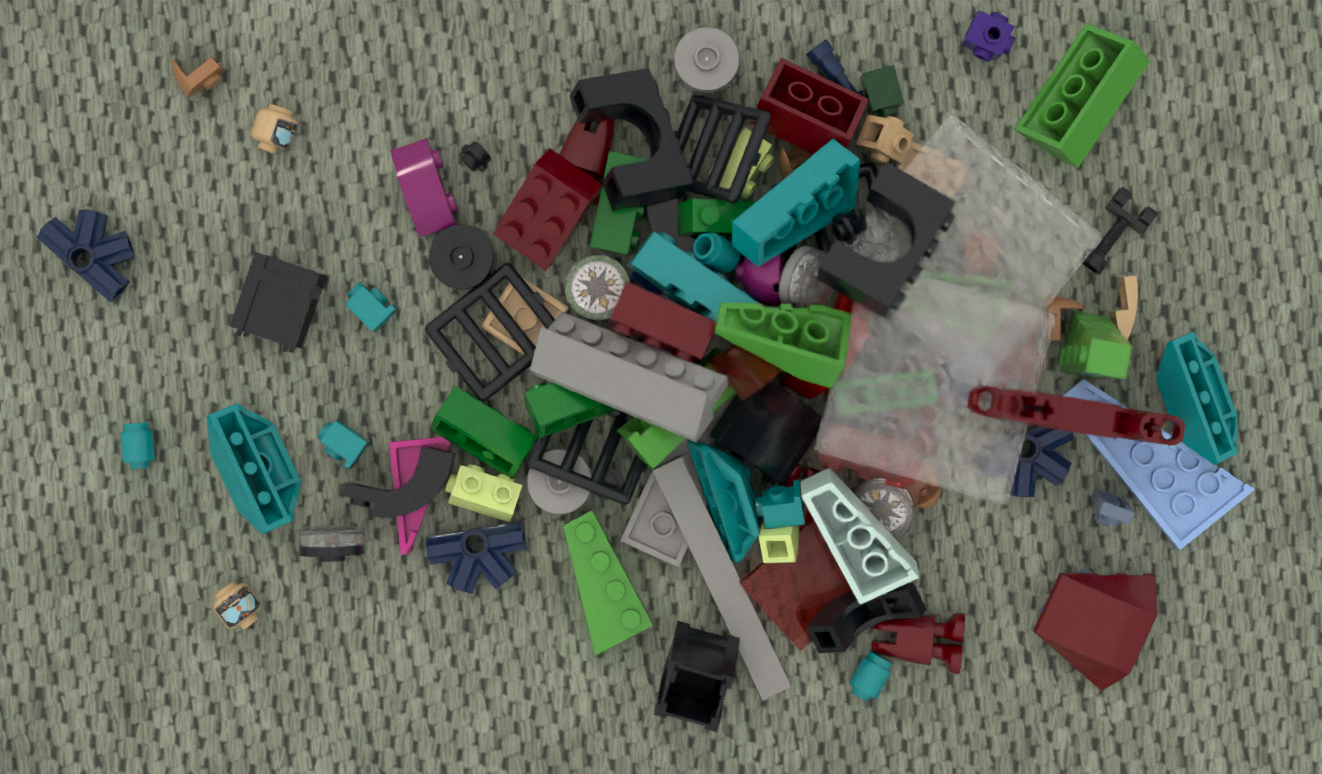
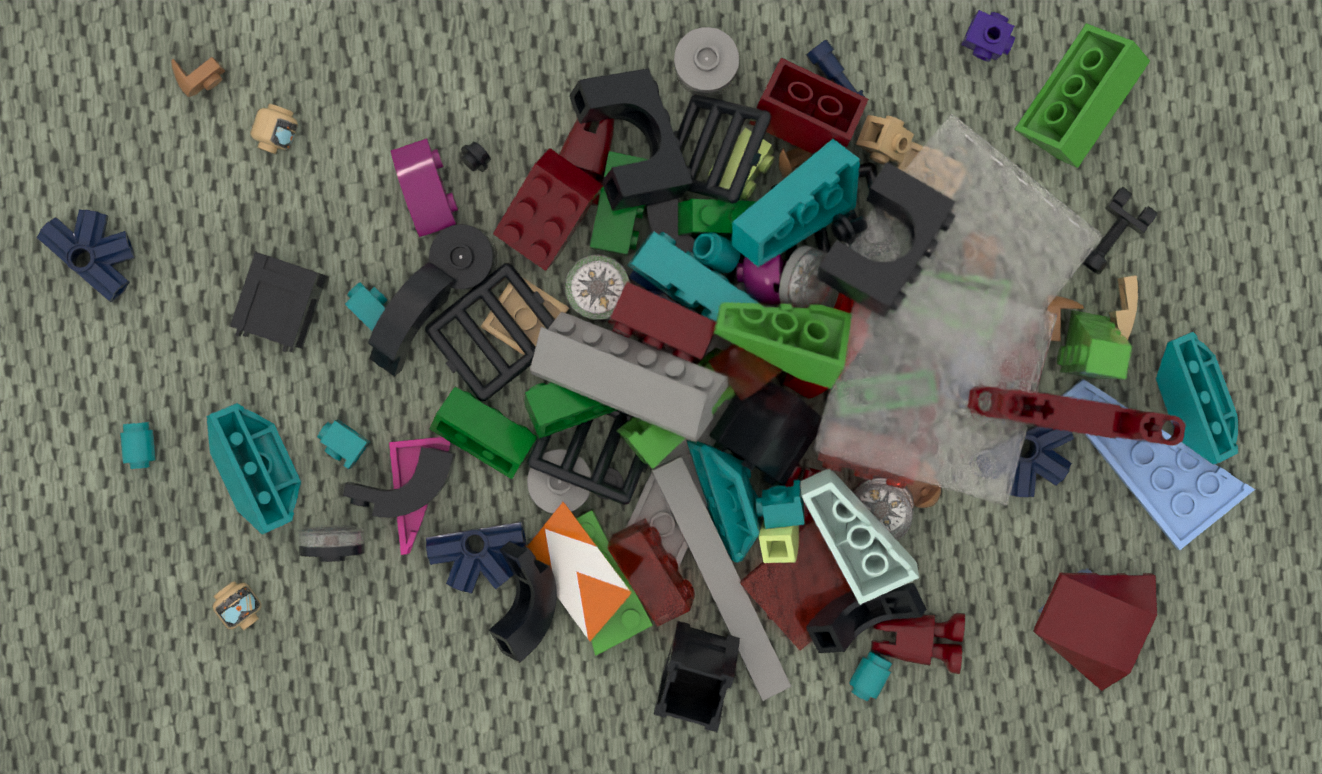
yellowish green brick [445,464,522,523] -> none
dark green brick [860,65,904,117] -> none
sand blue plate [1091,488,1135,527] -> none
none -> black arch [368,262,454,377]
none -> black arch [489,542,557,663]
none -> sticker [527,502,632,641]
none -> clear red brick [607,518,695,627]

